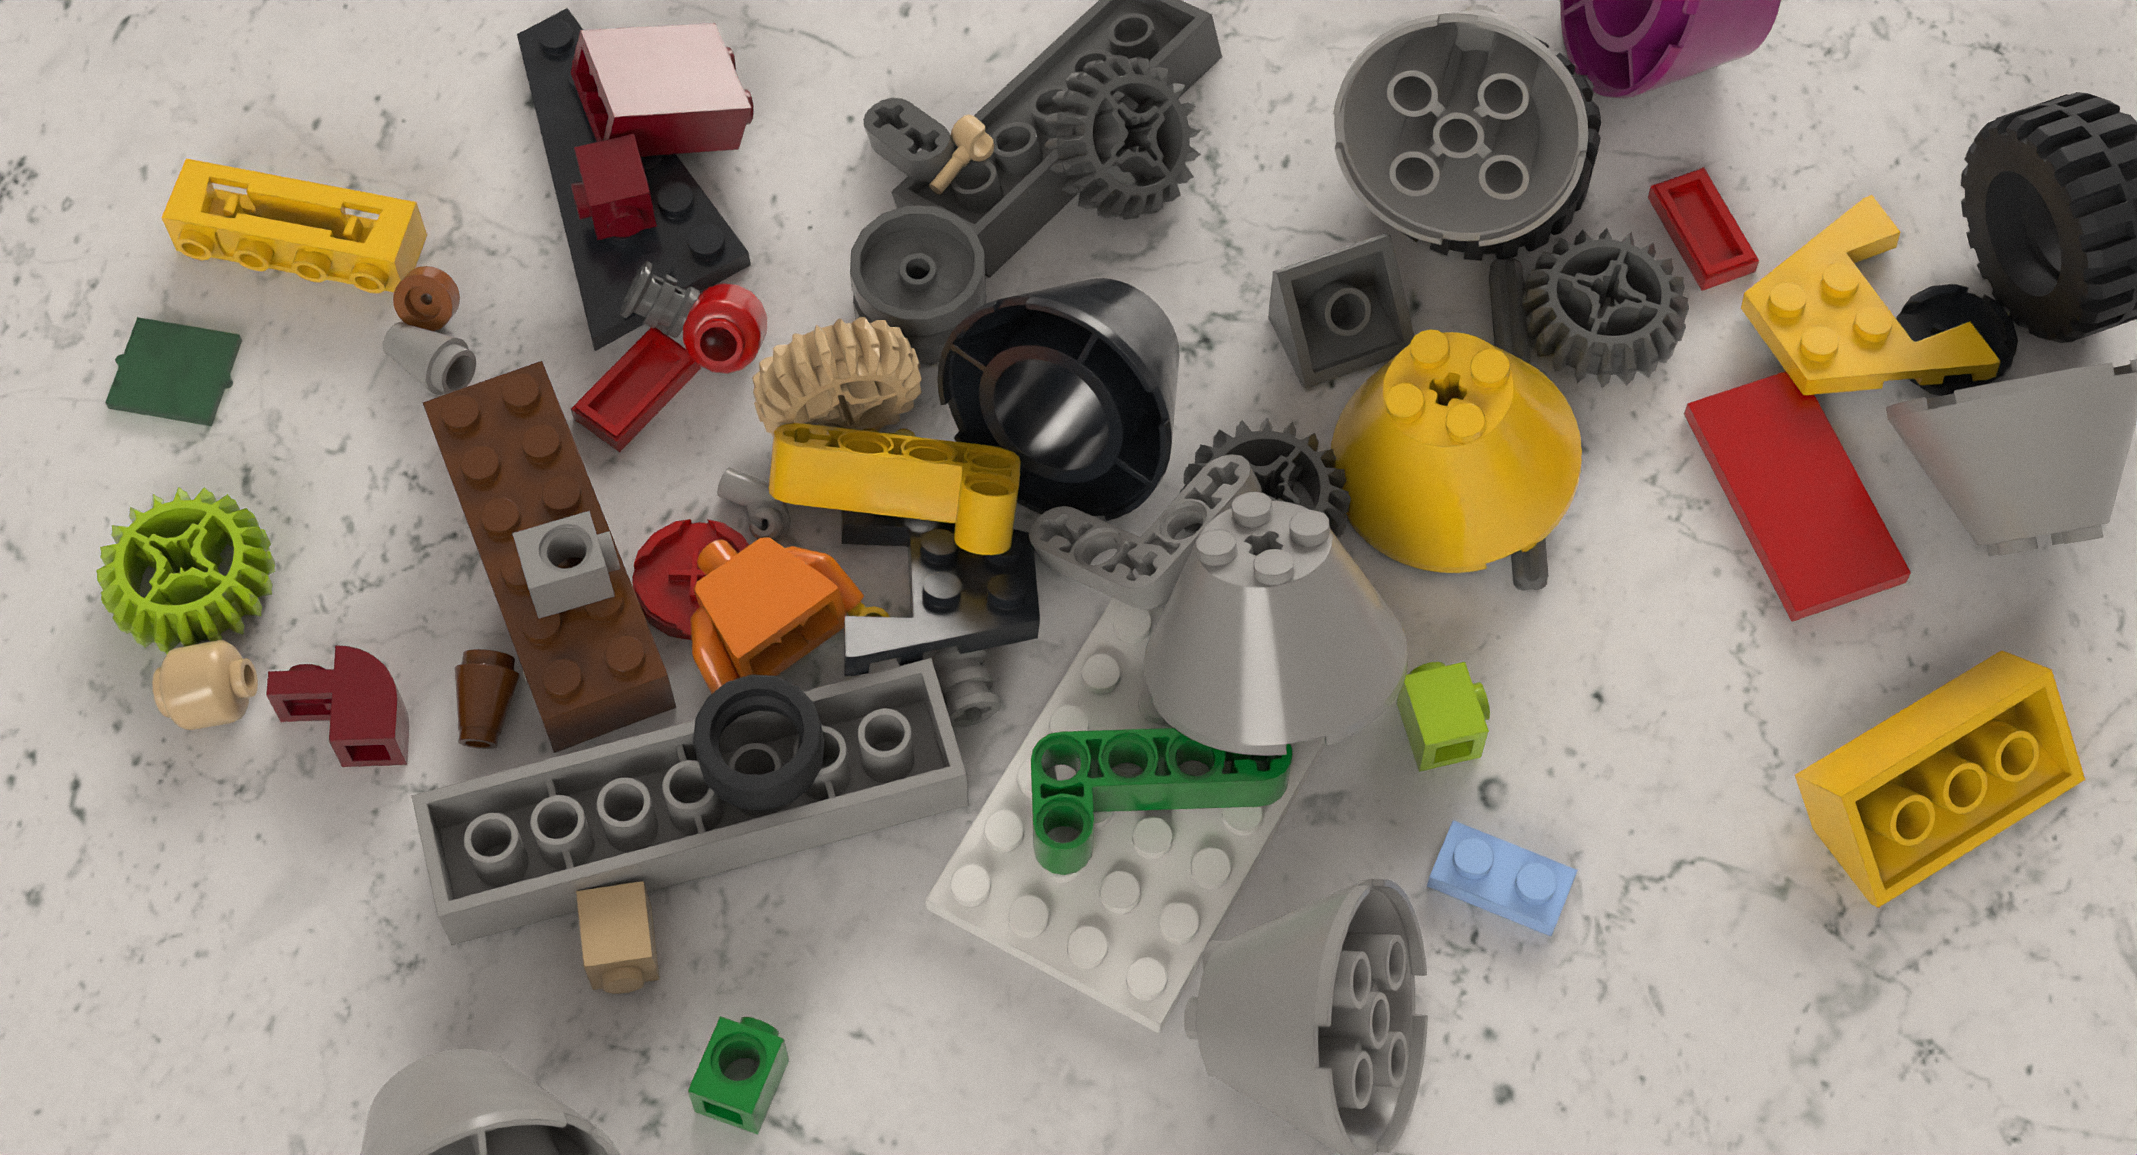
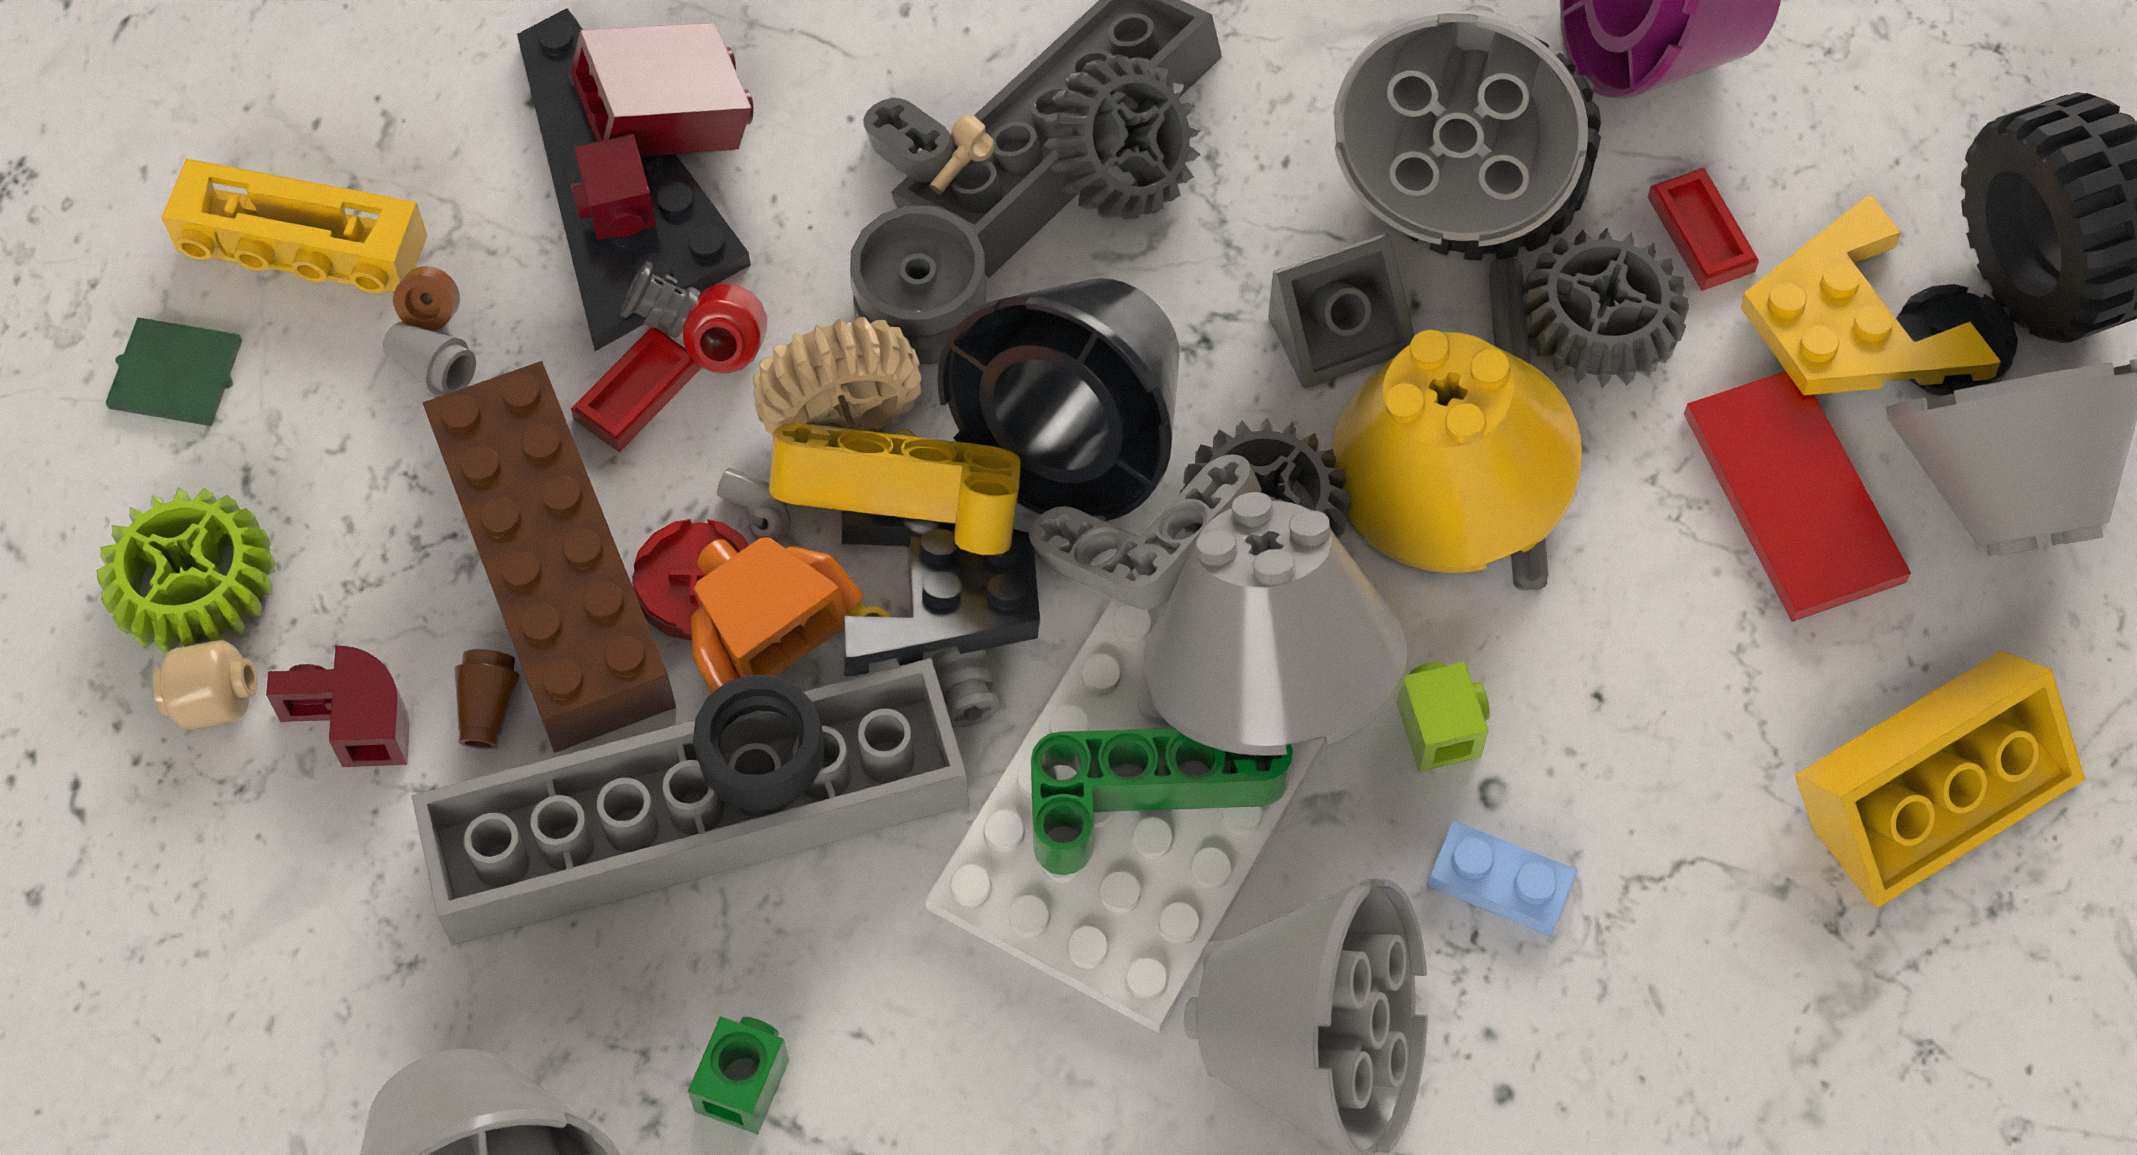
light grey brick [513,511,621,618] -> none
tan brick [576,881,660,994] -> none

